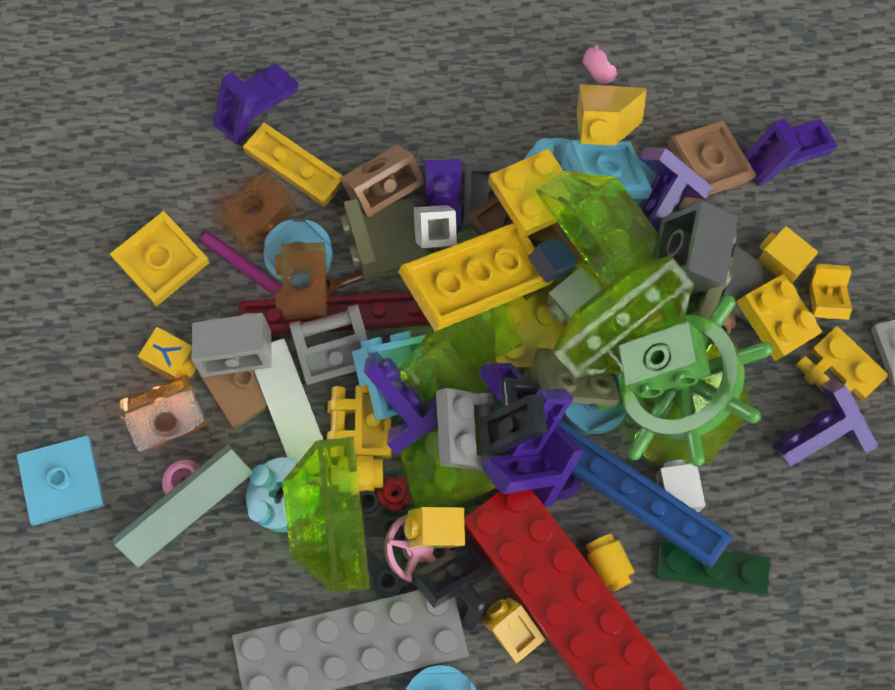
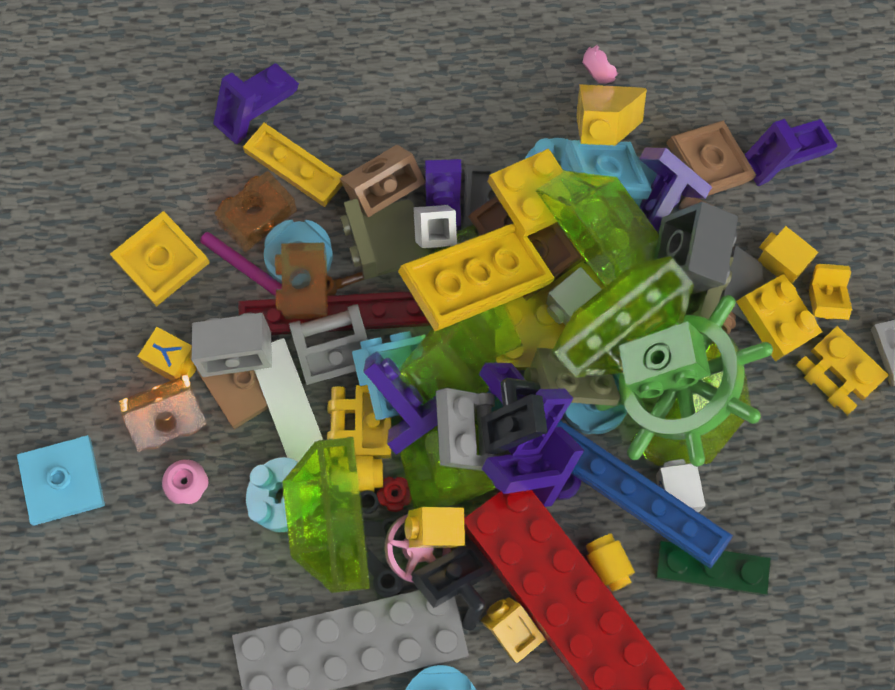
tile [112,444,253,567] -> none
dark blue piece [528,237,578,283] -> none
bracket [772,378,878,467] -> none

